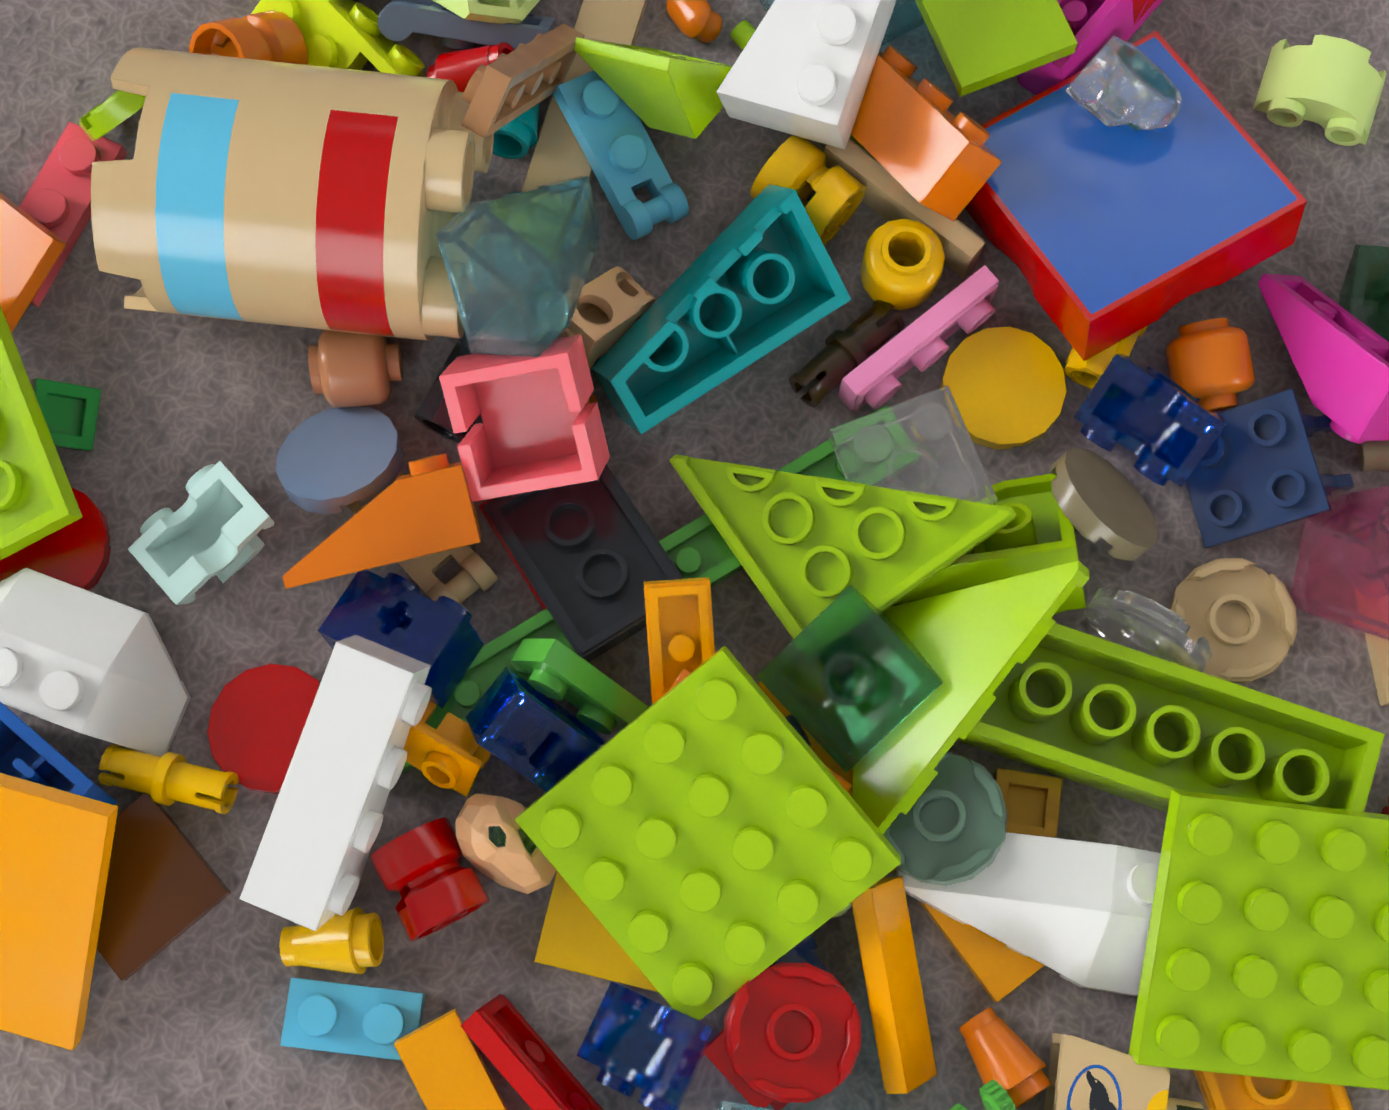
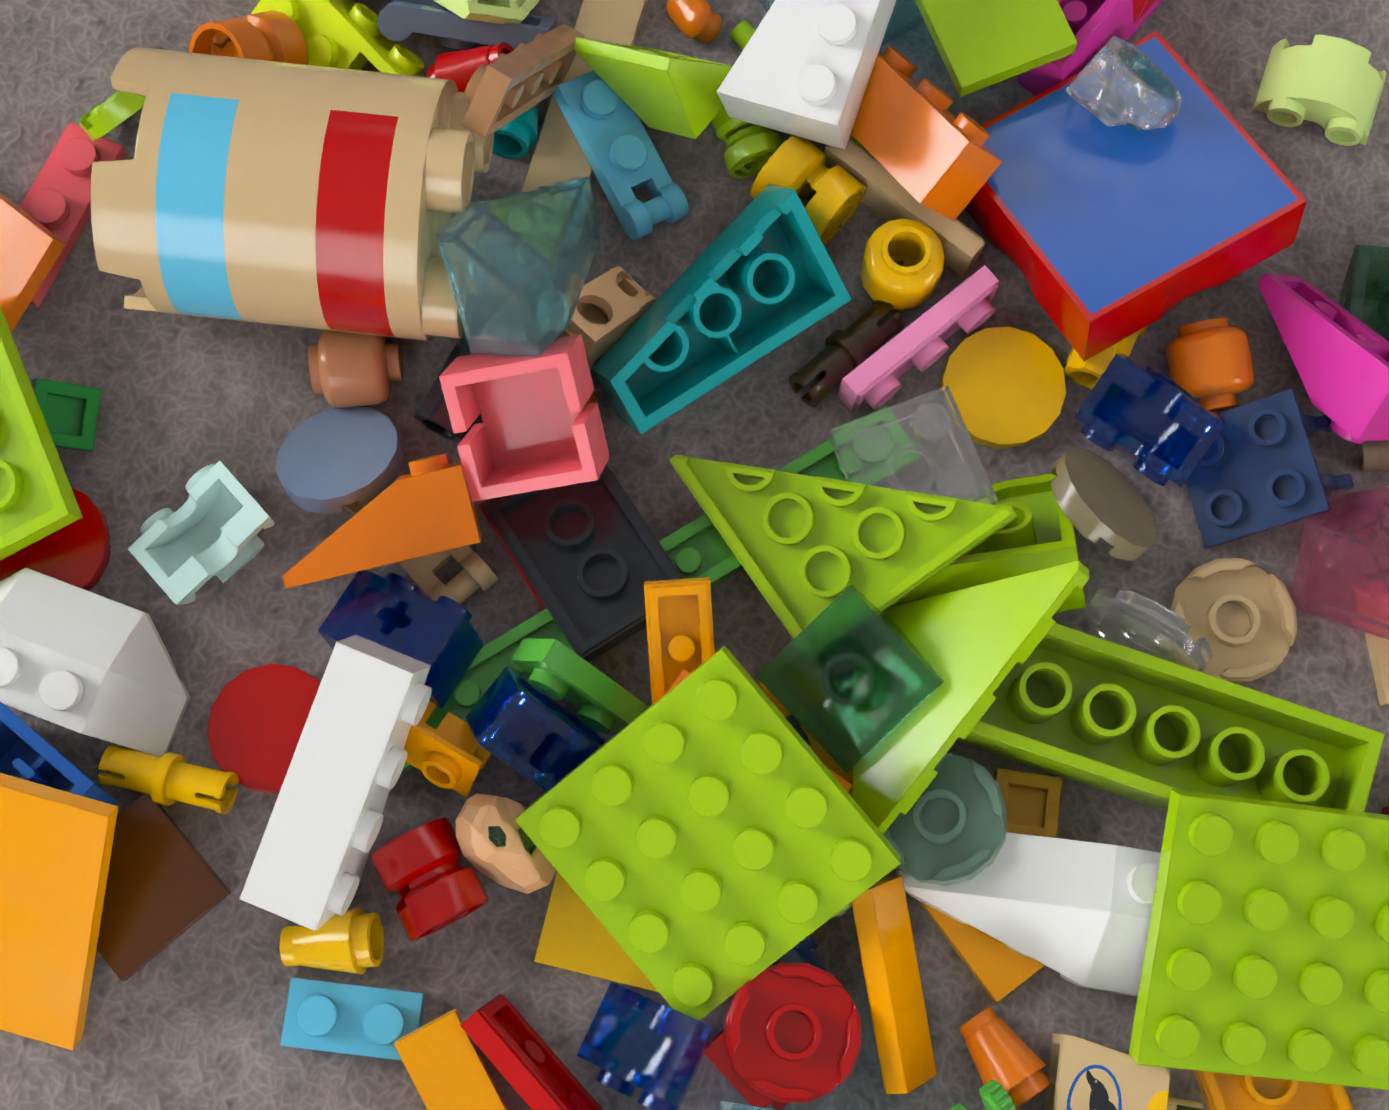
none -> lime wheel [712,107,783,179]

